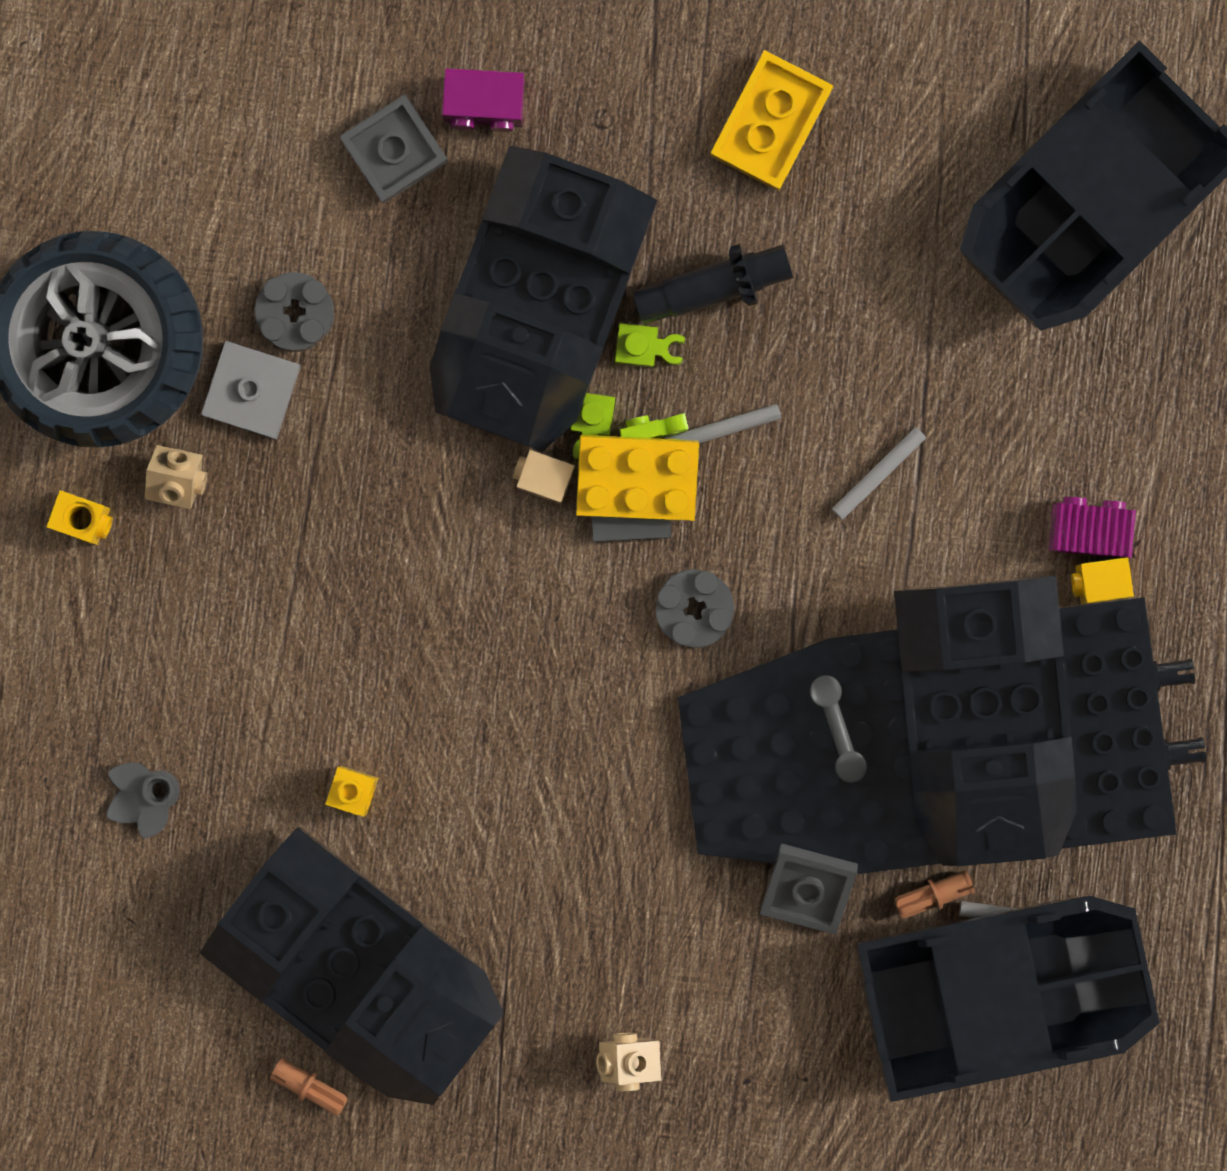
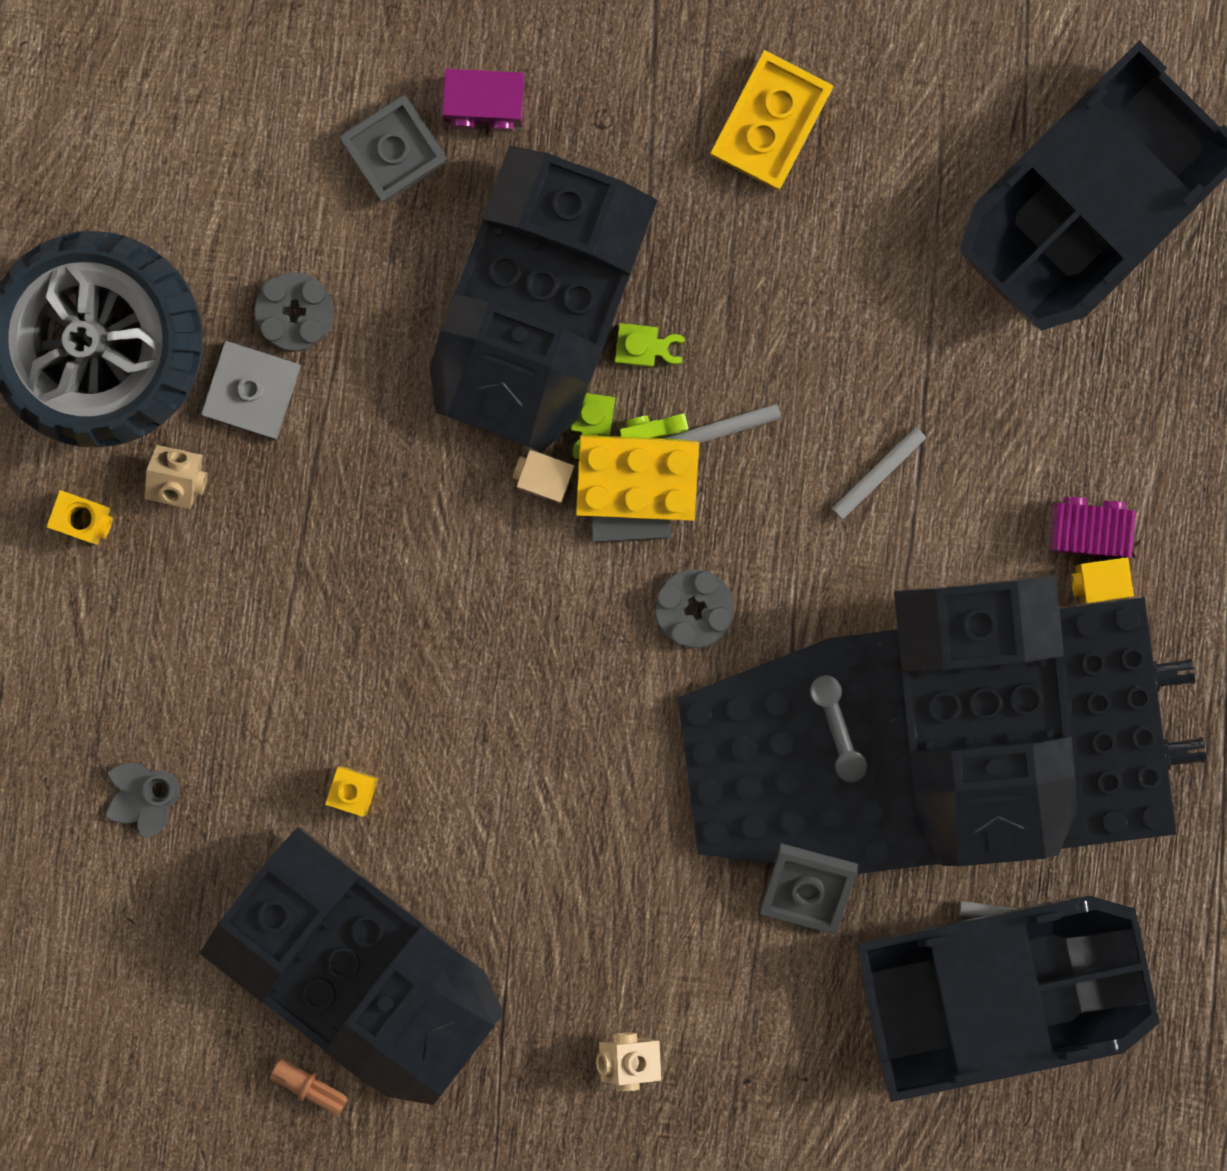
black gear [633,243,794,325] -> none
nougat axle [895,870,975,918] -> none

